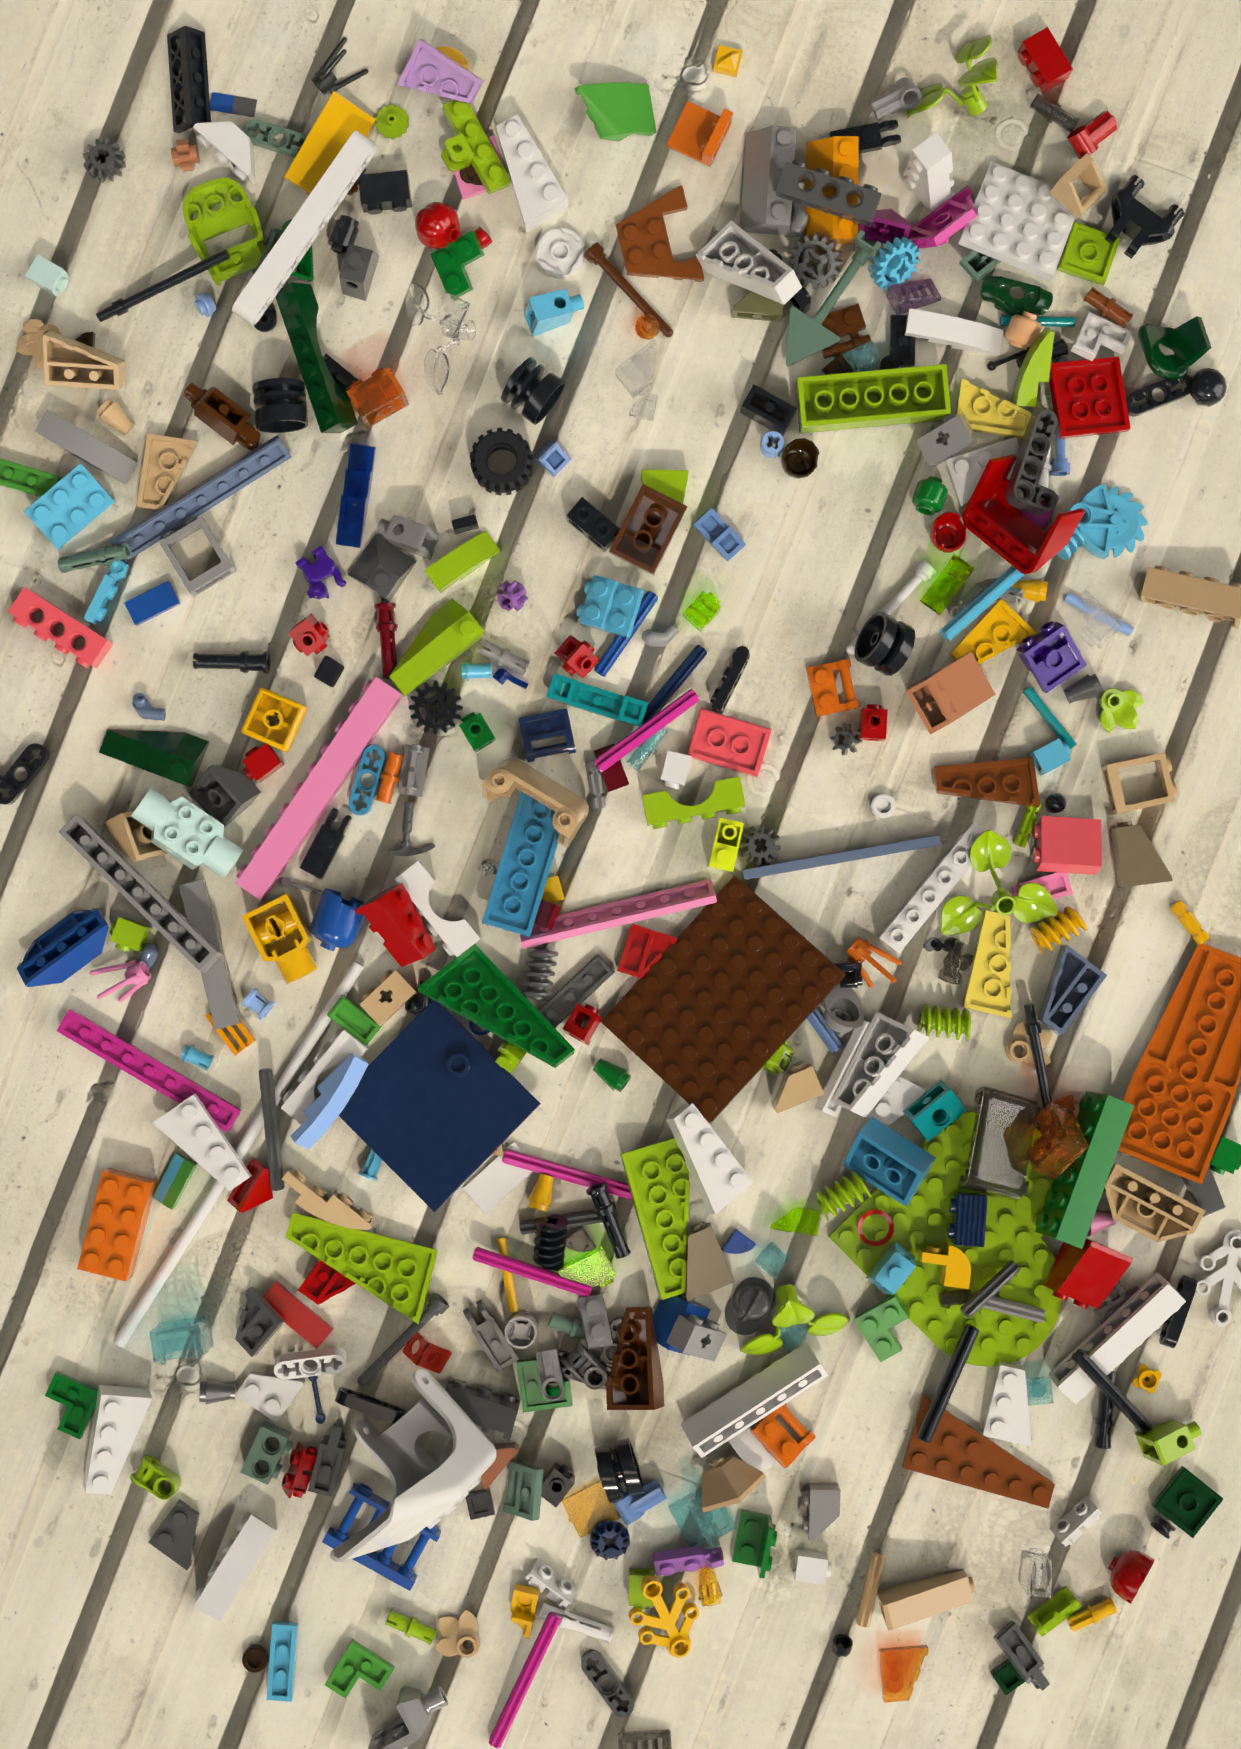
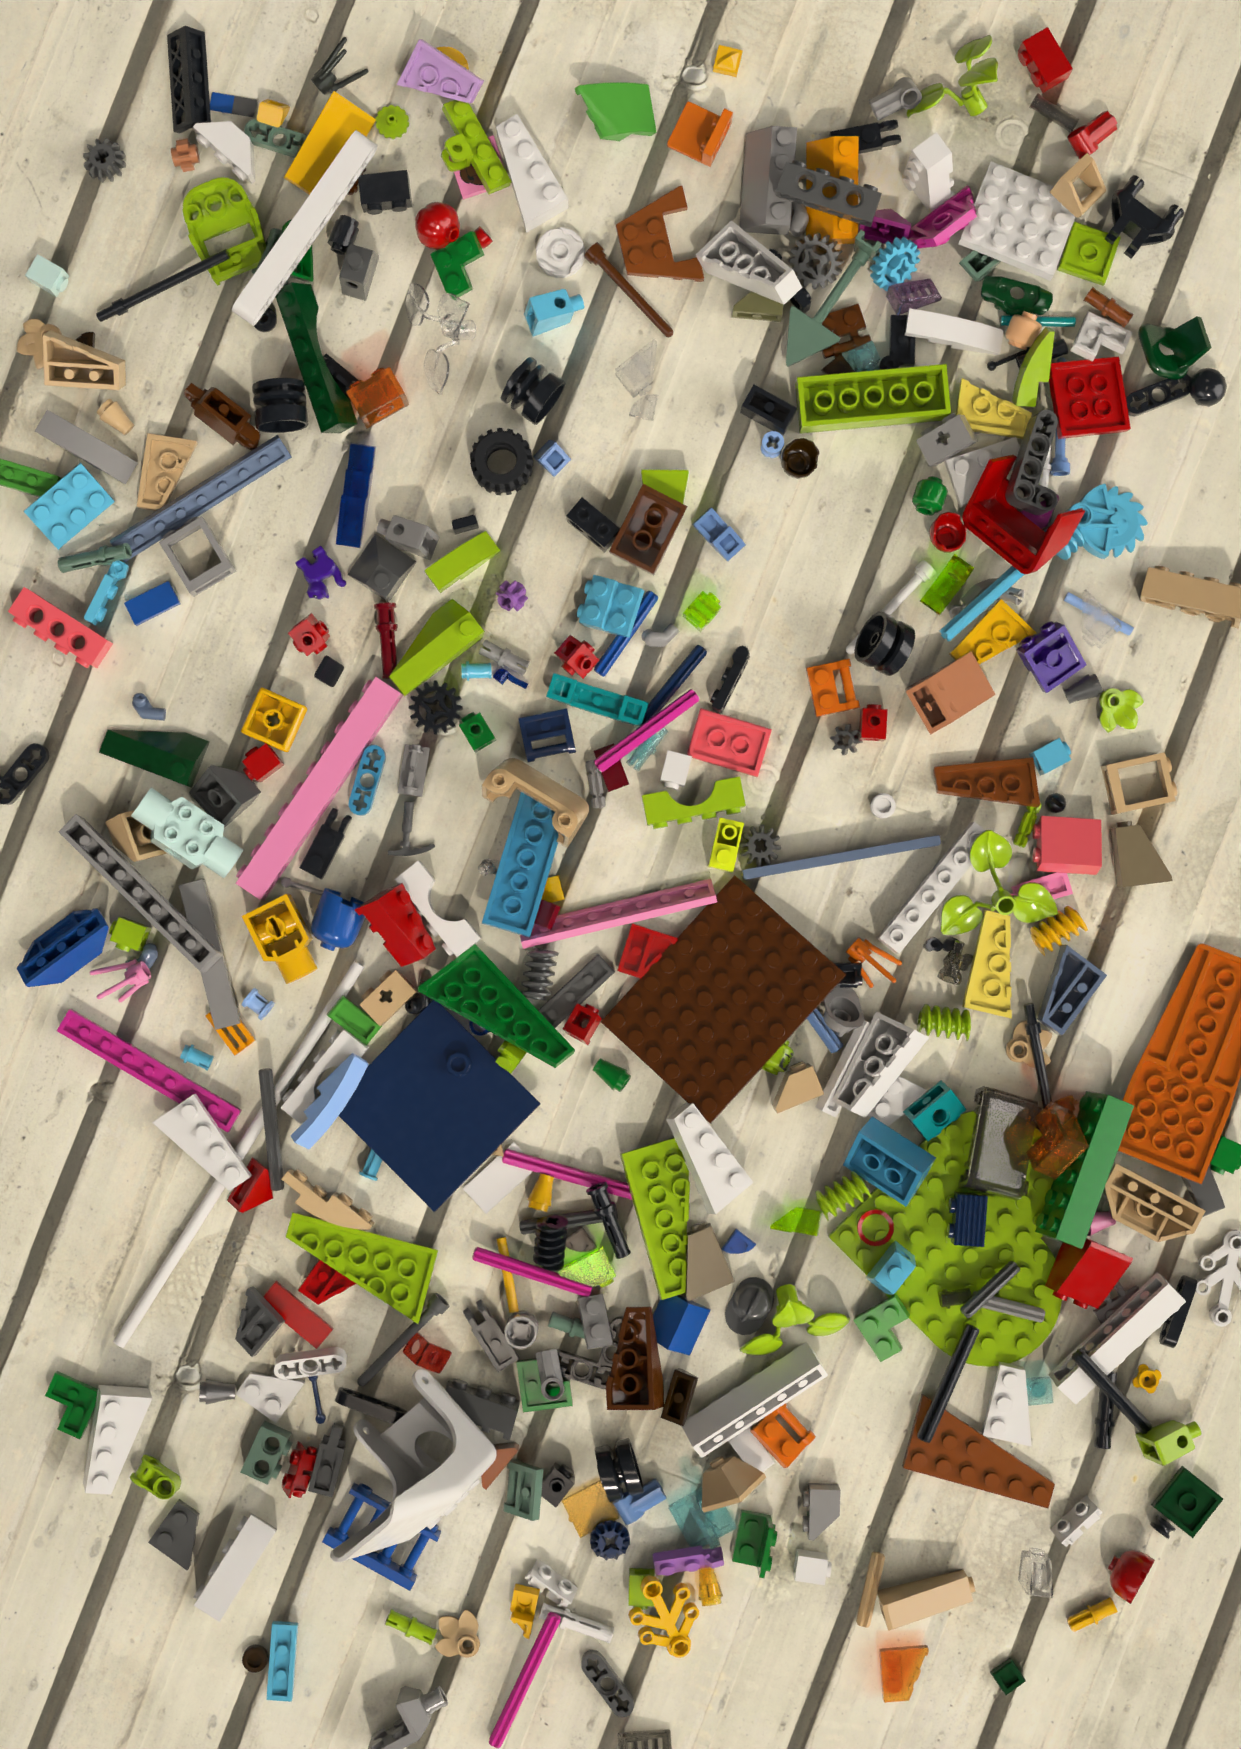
orange brick [77,1168,157,1281] -> none
clear light blue container [150,1316,214,1365] -> none
bright green slope [153,1152,198,1210] -> none
black pin [193,651,271,674] -> none
light blue plate [194,293,216,318] -> none
bright green plate [325,1639,395,1699] -> none
orange pin [375,752,404,804] -> none
black tile [466,1488,495,1520] -> none
dark grey piece [561,1341,607,1390] -> none
clear orange plate [635,314,659,339] -> none
light grey brick [667,1314,727,1361] -> none
clear light blue slope [755,1241,790,1279] -> none
clear light blue slope [779,1324,808,1353] -> none
black hinge [832,1634,853,1657] -> none
yellow brick [918,1242,971,1289] -> none
dark grey hinge [993,1621,1050,1691] -> none
yellow cone [1012,578,1048,603] -> none
teal bar [1023,686,1077,749] -> none
lime hinge [1027,1586,1082,1637] -> none
yellow axle [1170,900,1209,945] -> none
none -> yellow slope [257,99,290,128]
none -> dark brown slope [661,1368,698,1426]

